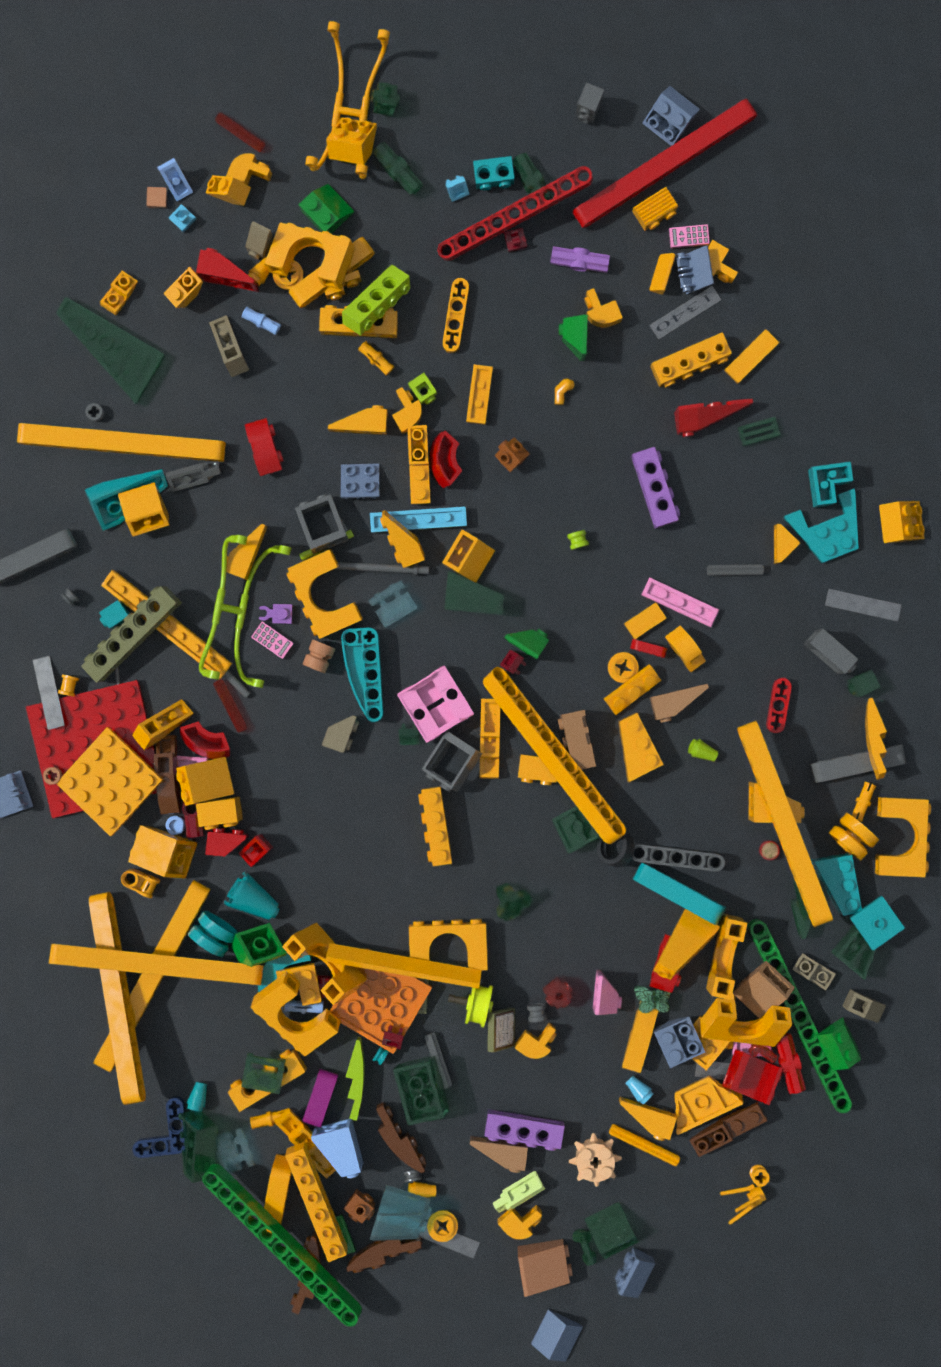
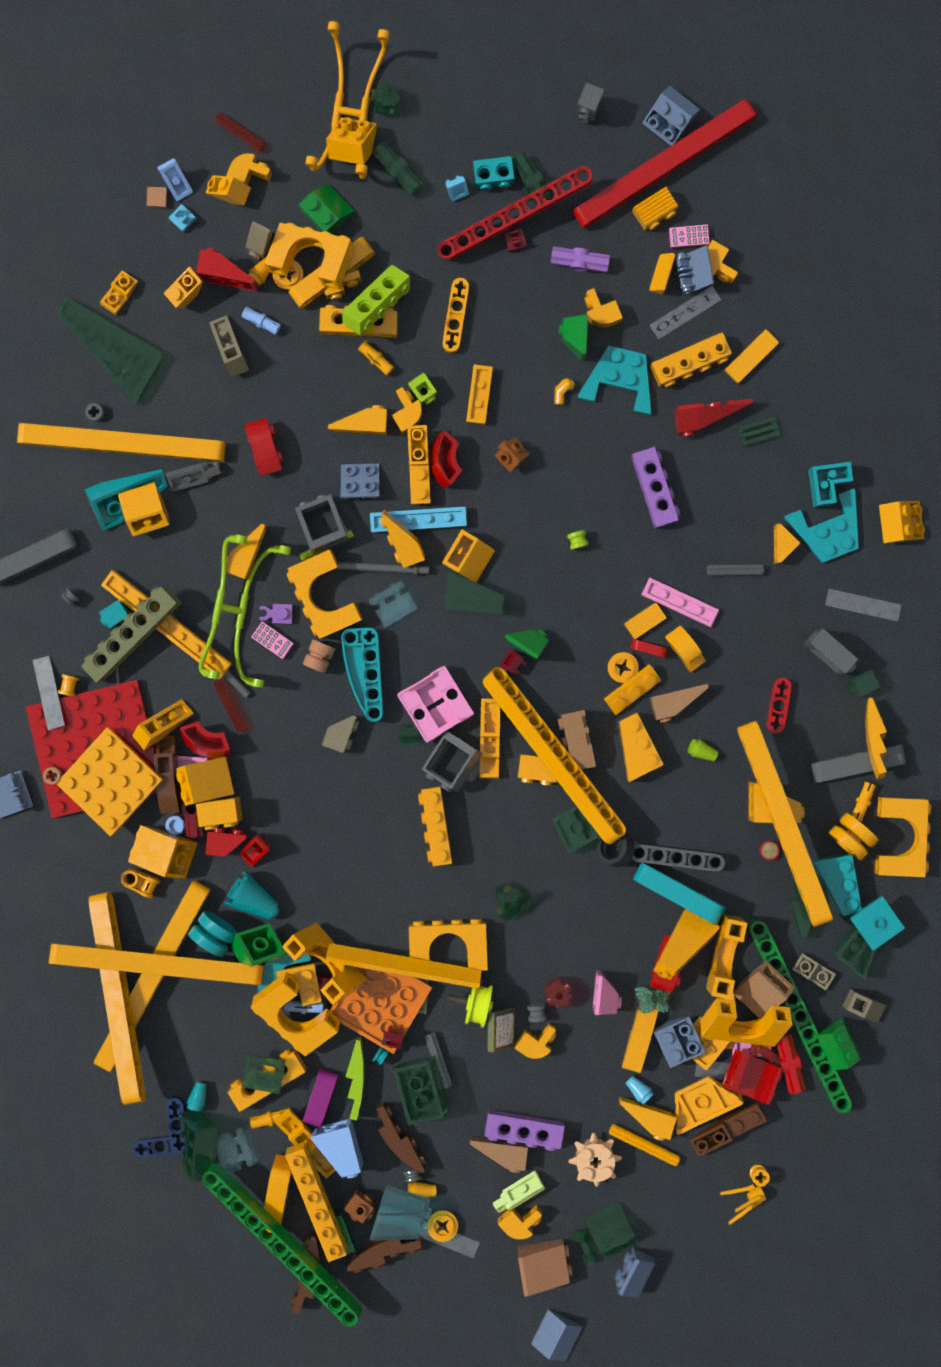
none -> teal wing [577,346,651,415]

